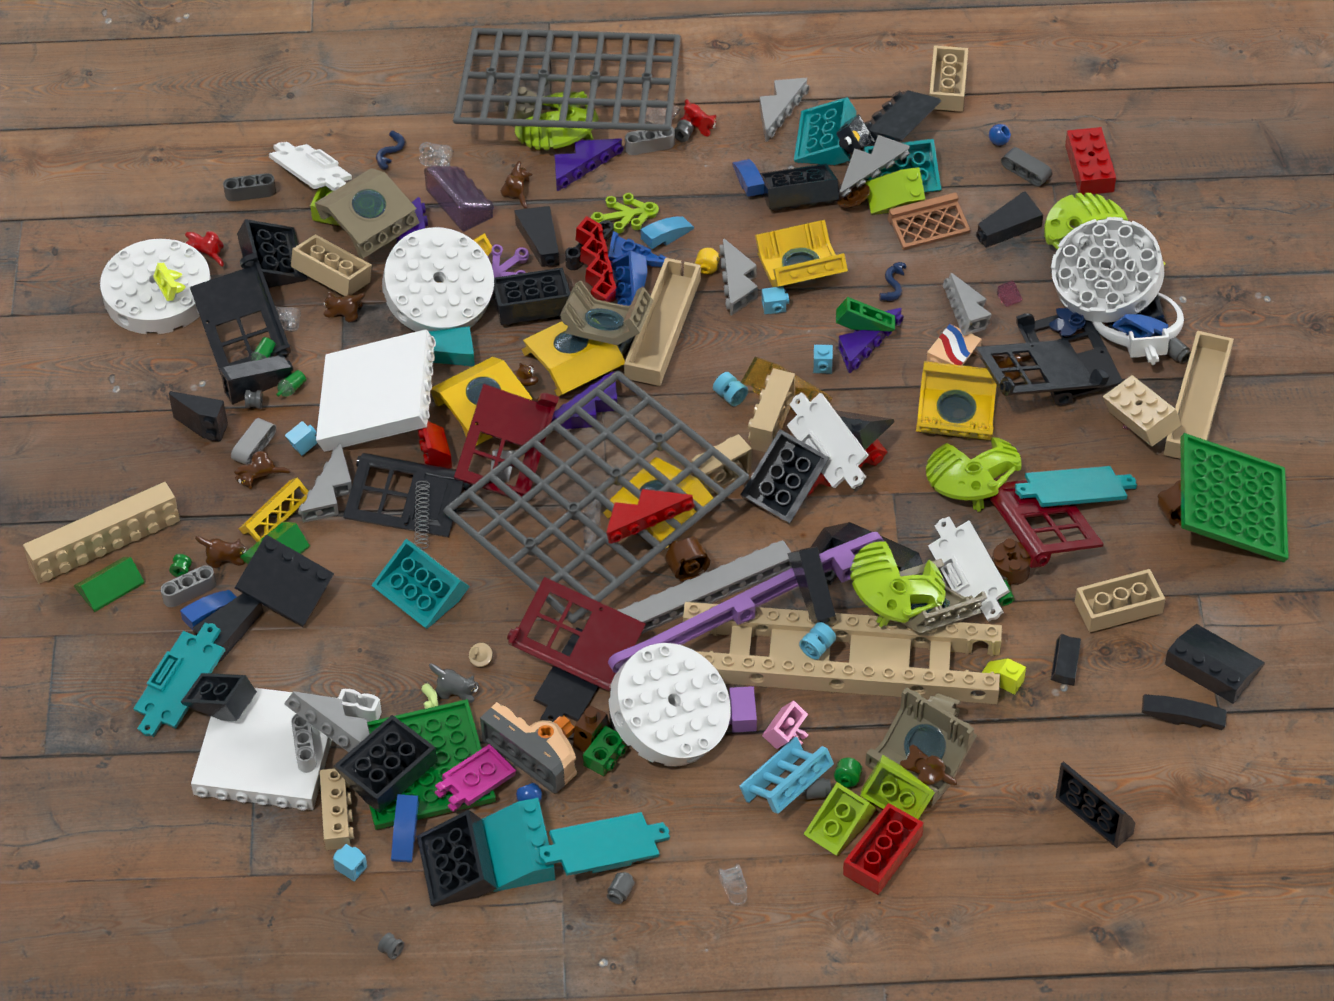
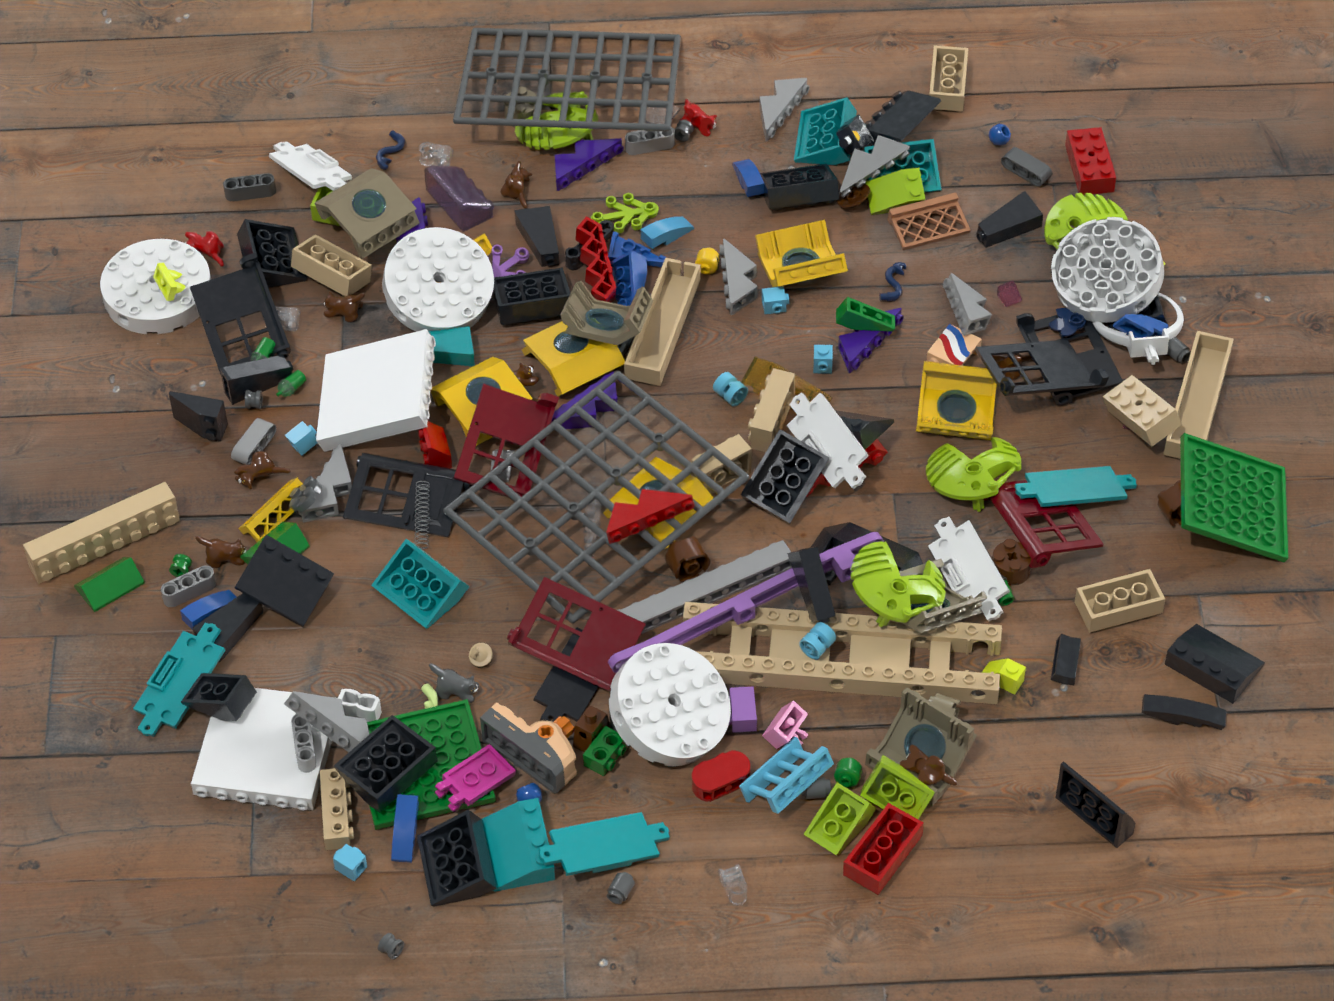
none -> dark grey plate [289,476,322,513]
none -> red brick [692,750,750,802]

